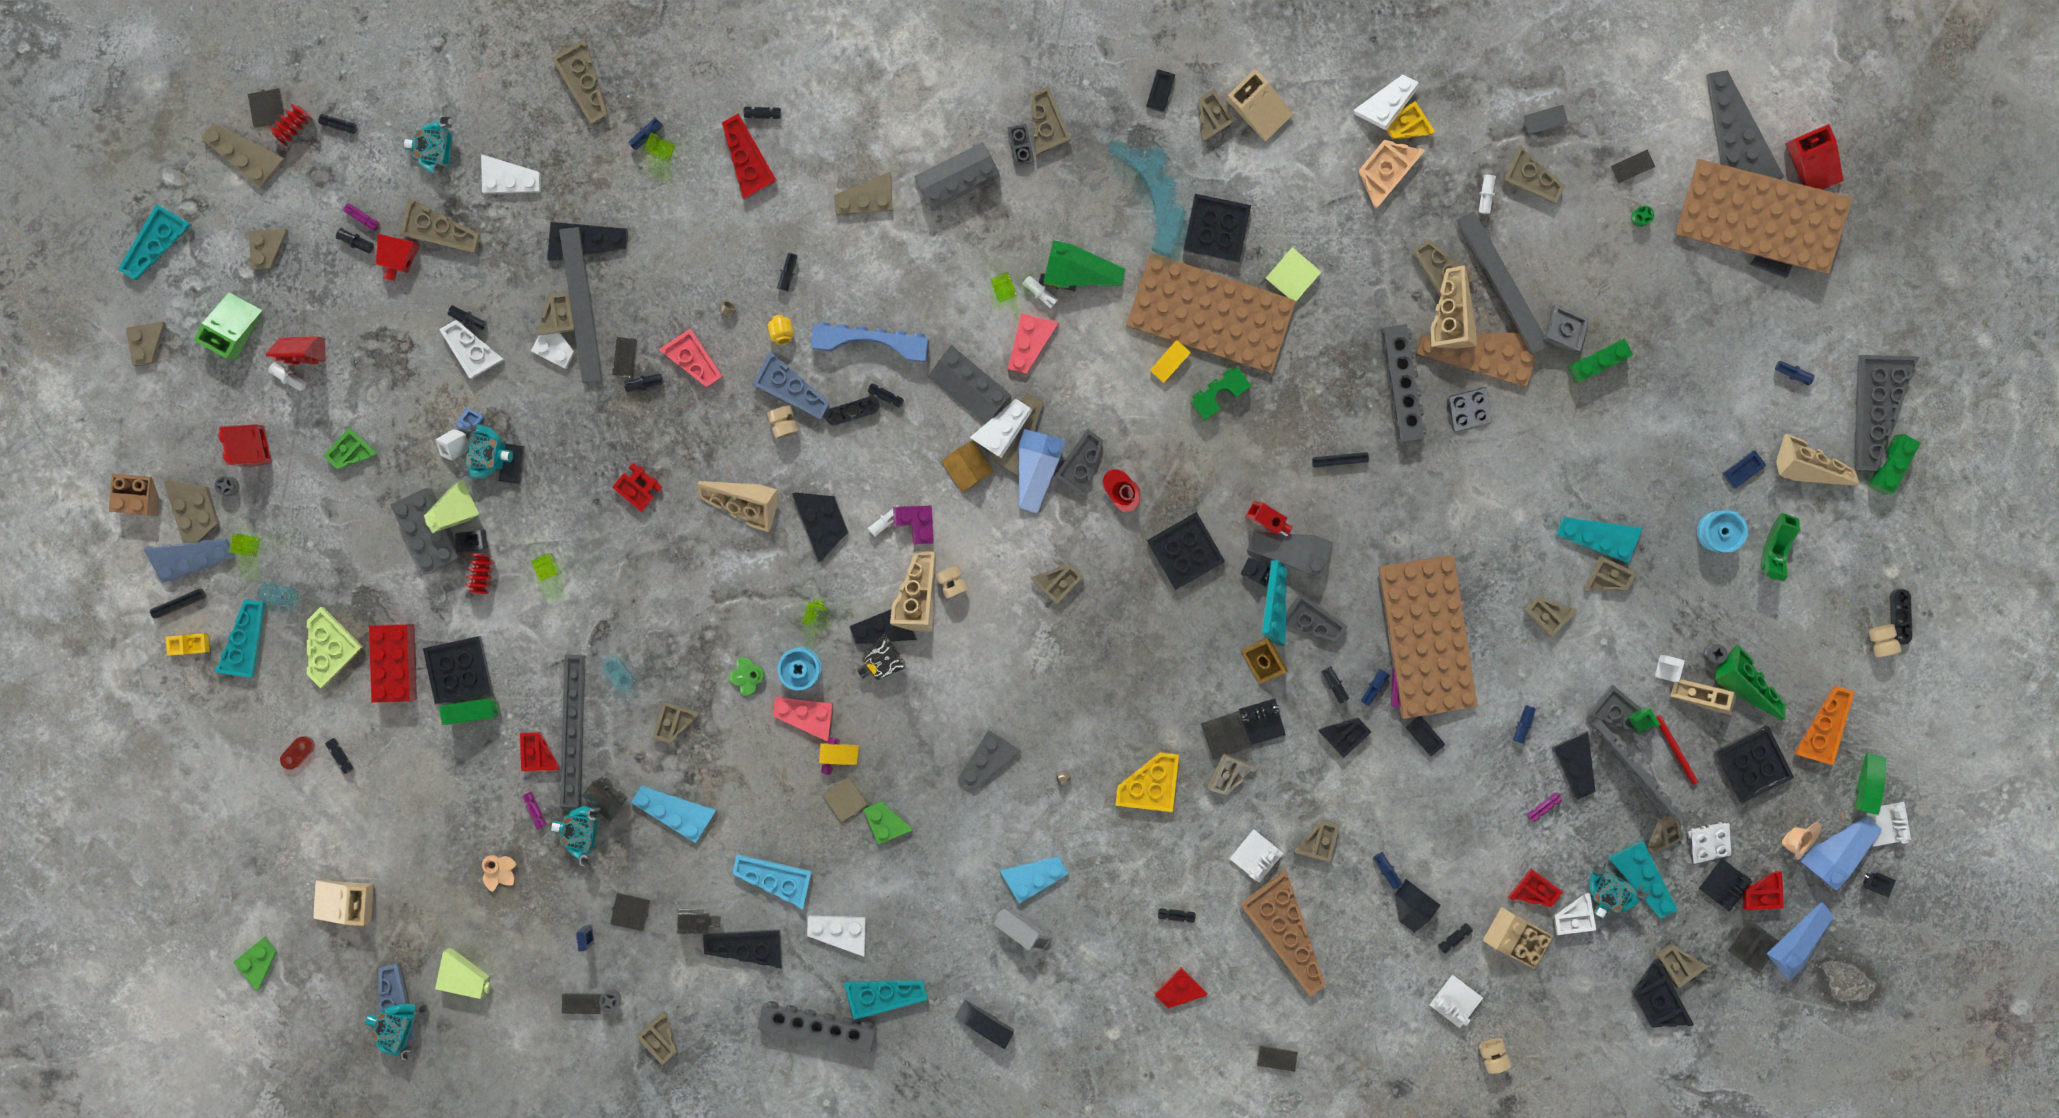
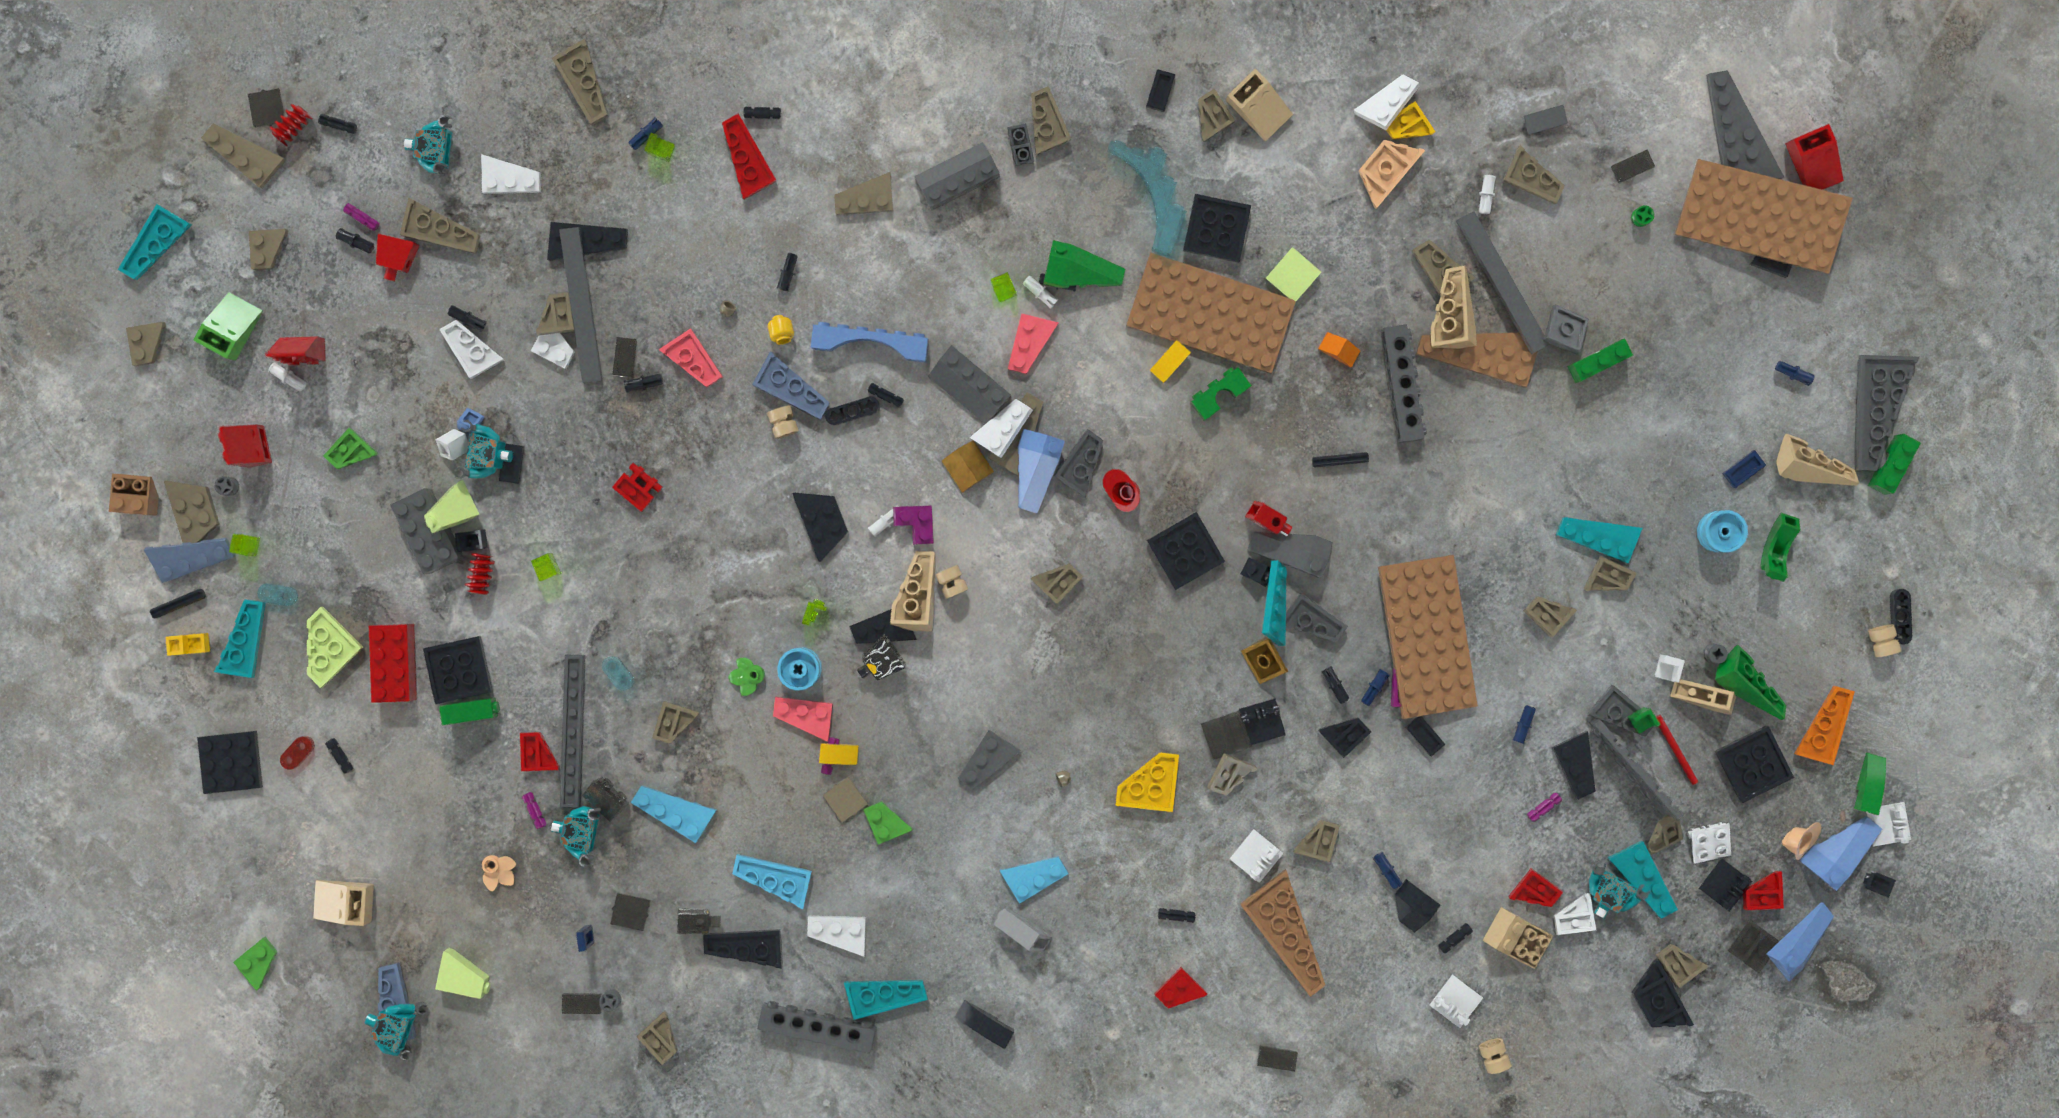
tan wedge [697,481,778,532] -> none
hinge [1447,387,1492,432] -> none
none -> black plate [197,731,263,794]
none -> orange slope [1318,332,1360,368]

